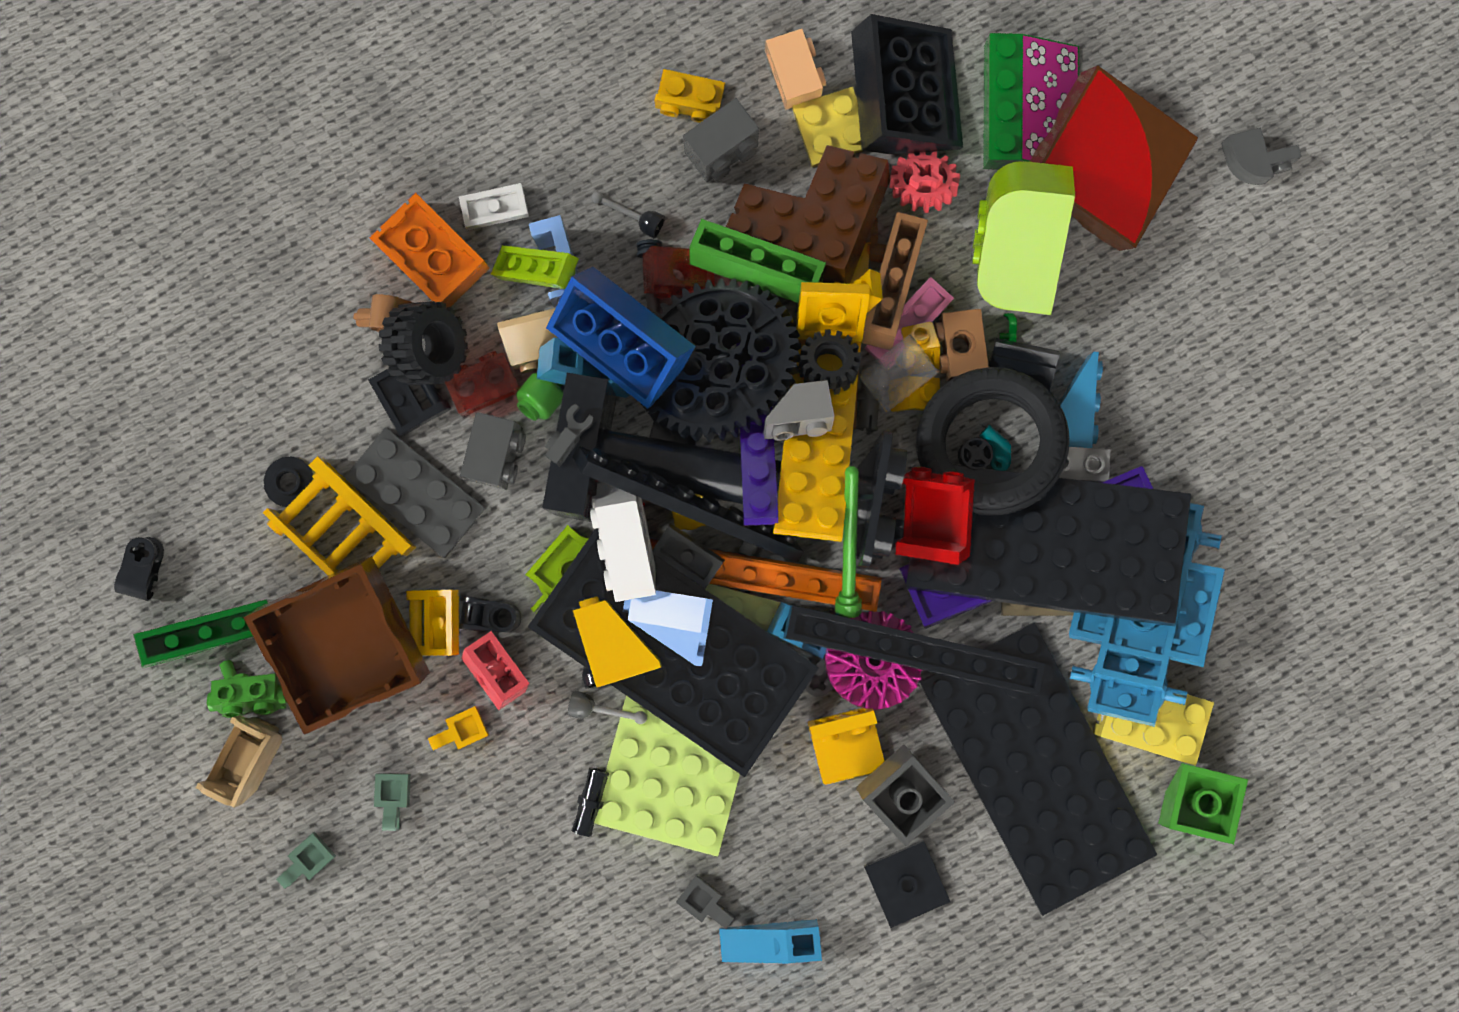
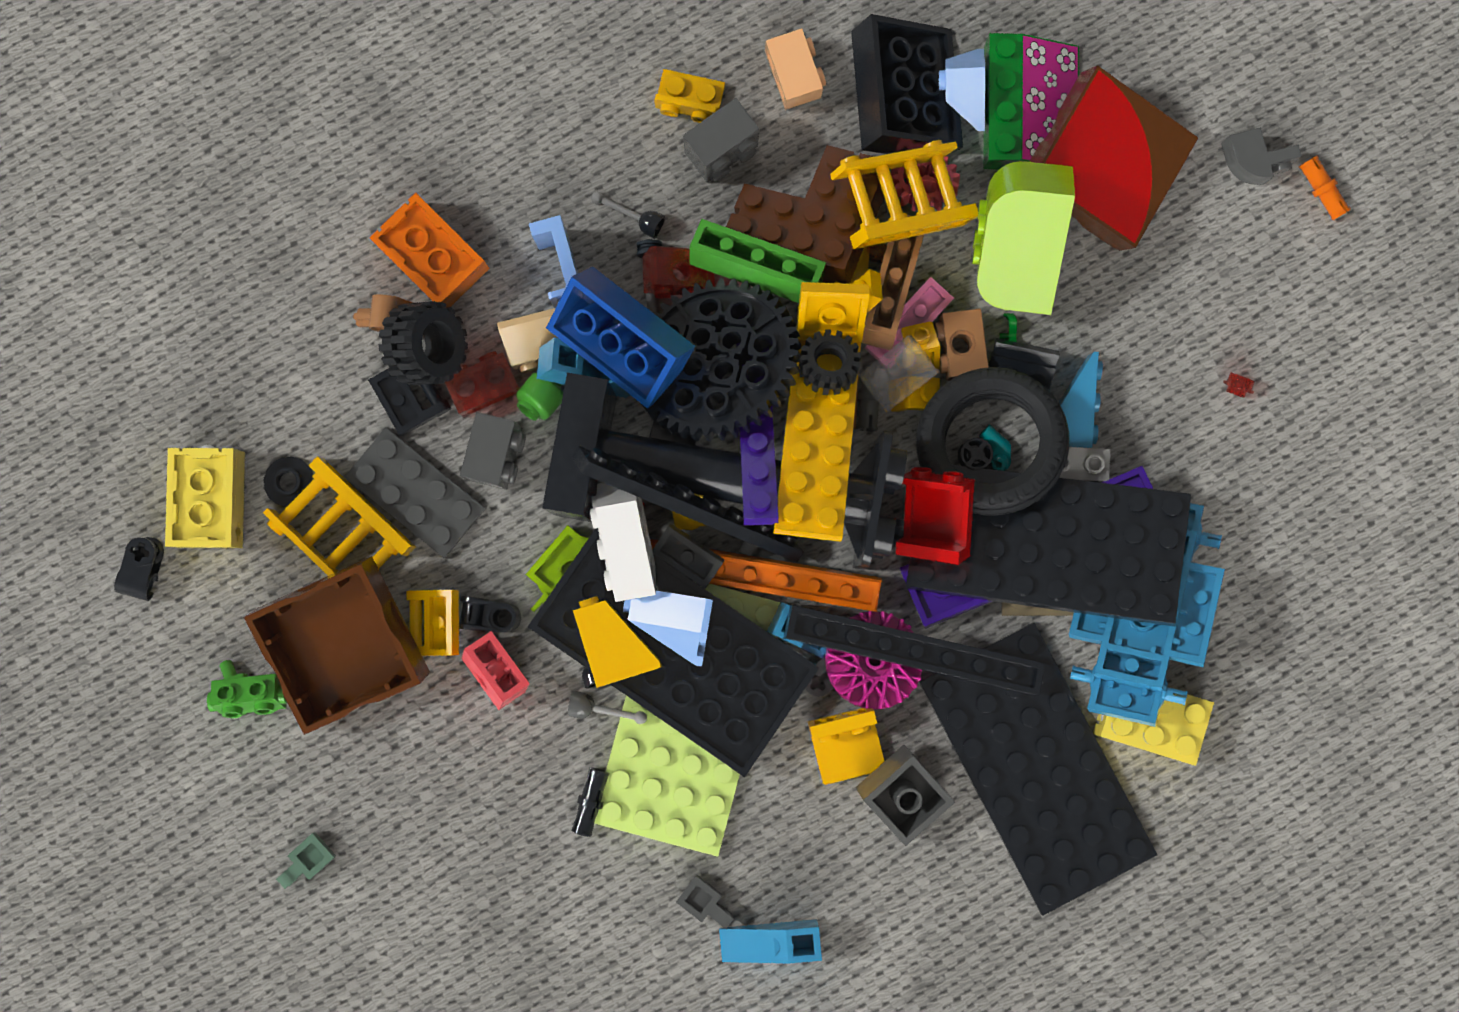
green slope [133,599,267,669] -> none
tan piece [196,715,282,808] -> none
sand green plate [374,773,411,831] -> none
yellow plate [428,706,489,750] -> none
white plate [459,183,529,230] -> none
lime plate [490,245,579,289] -> none
dark grey plate [545,404,594,467] -> none
light grey slope [764,380,835,441] -> none
light yellow plate [792,87,862,168] -> none
bright green piece [835,466,862,618] -> none
black plate [864,840,950,928] -> none
bright green slope [1158,763,1248,845] -> none
none -> light yellow piece [165,445,245,548]
none -> yellow fence [830,140,978,249]
none -> light blue slope [939,49,985,131]
none -> clear red plate [1223,372,1255,398]
none -> orange pin [1299,155,1351,220]

